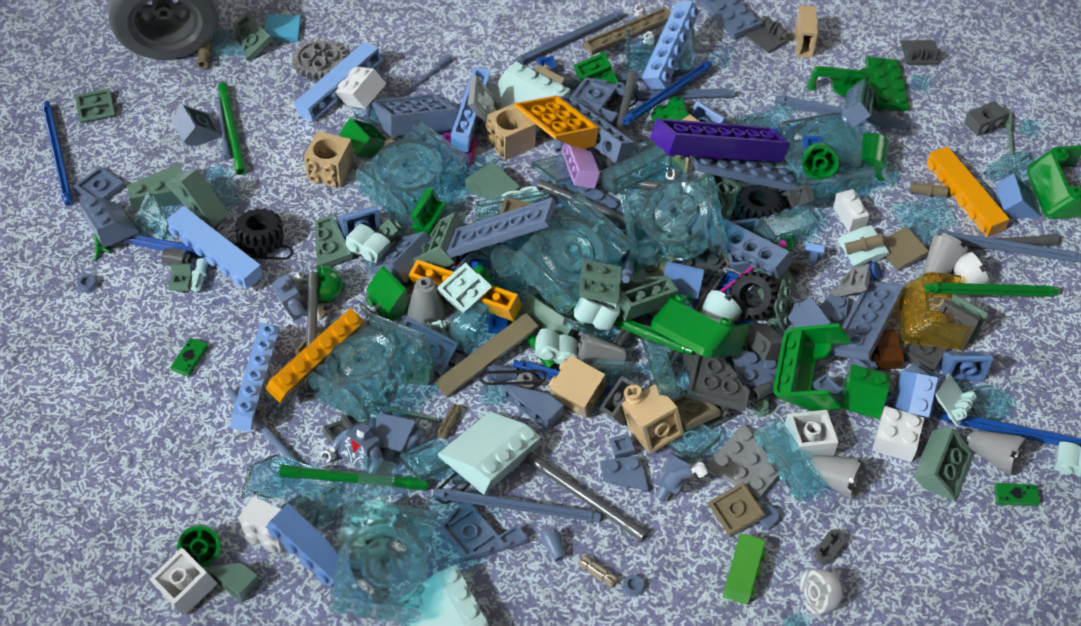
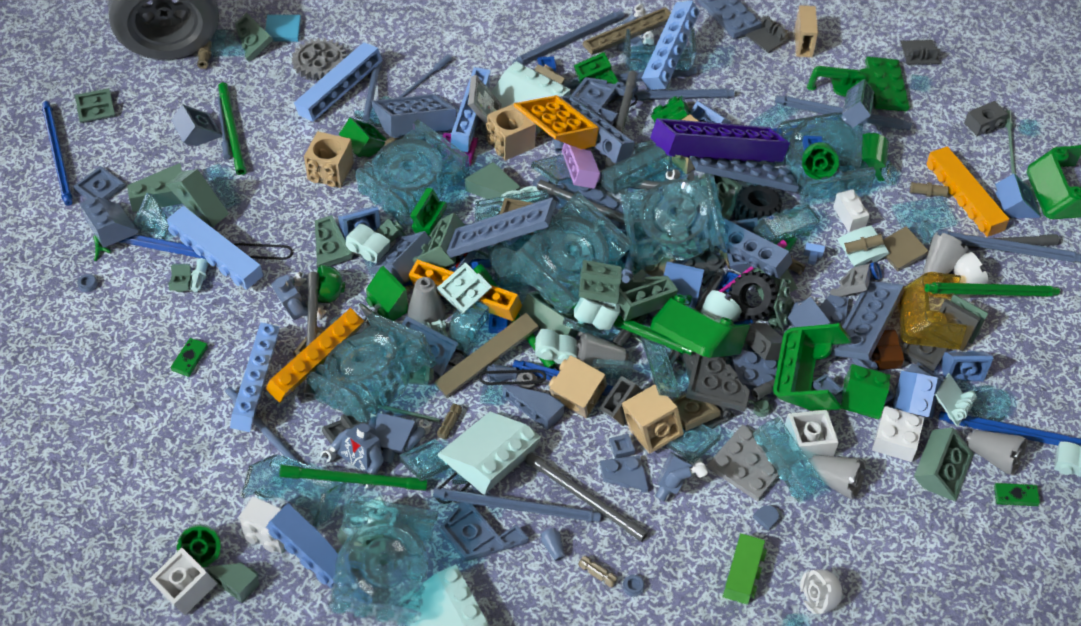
dark grey brick [161,247,192,266] -> none
black tyre [235,208,284,256] -> none
white brick [335,67,386,109] -> none
clear light blue piece [356,456,397,500] -> none
blue piece [622,61,712,125] -> none
tan bush [624,385,644,405] -> none
dark tan tile [707,482,766,538] -> none
clear light blue piece [734,112,770,127] -> none
dark grey slope [780,183,815,212] -> none
dark grey beam [815,529,846,565] -> none
clear light blue plate [983,151,1034,178] -> none

